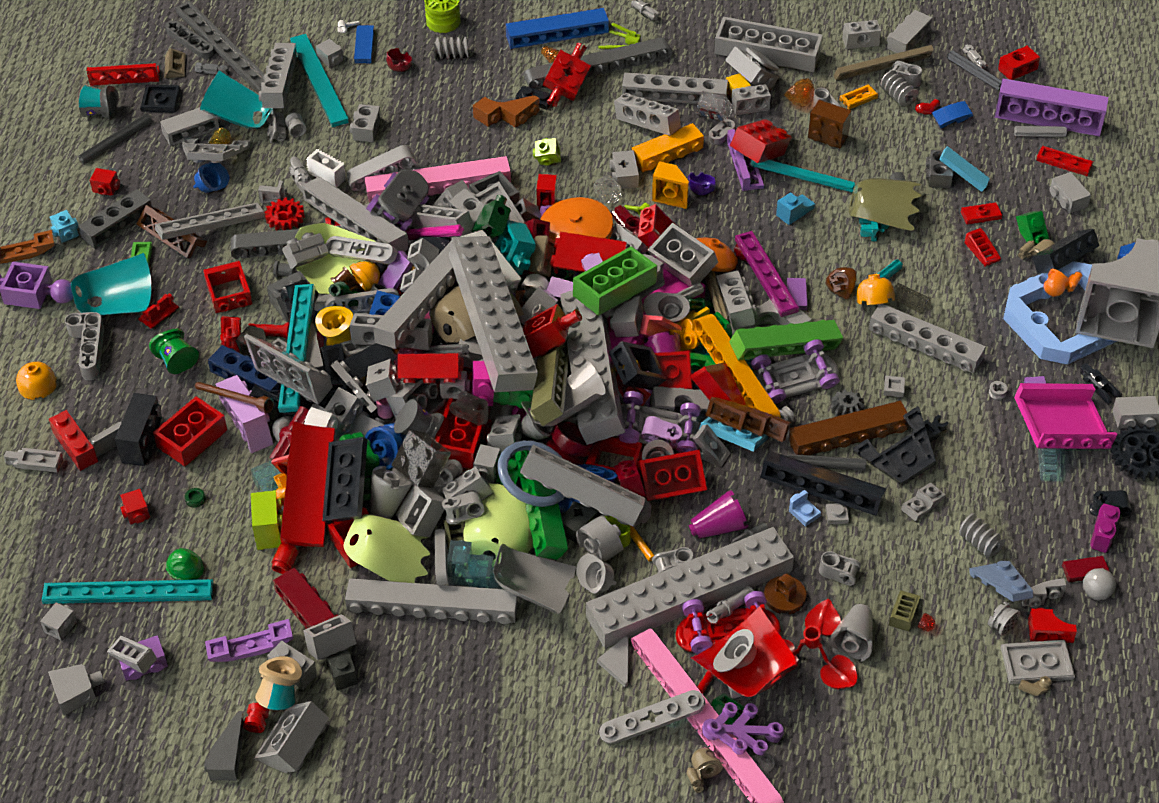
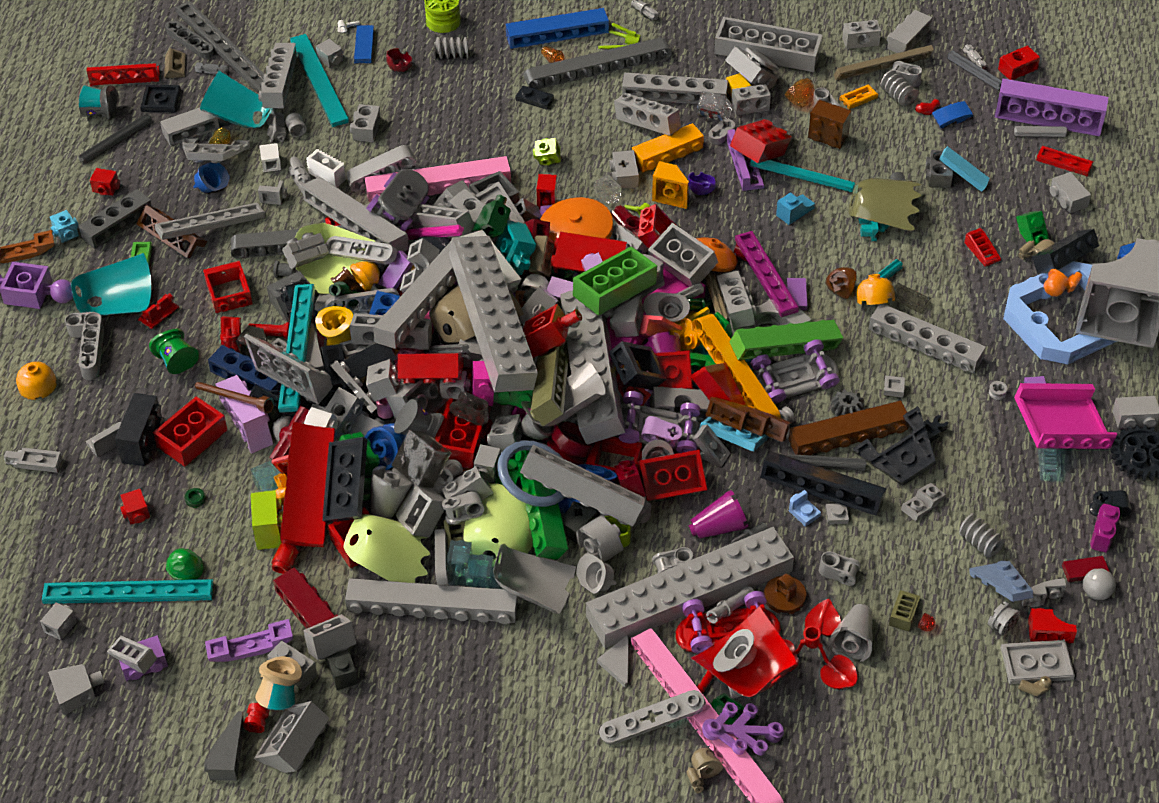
red brick [49,410,98,471] -> none
red gear [264,197,305,231] -> none
dark orange arch [473,96,540,128] -> none
red brick [543,43,591,107] -> none
light orange bar [630,525,654,562] -> none
red plate [961,202,1002,225] -> none
black hinge [1080,363,1122,405] -> none
none -> white brick [260,143,281,172]

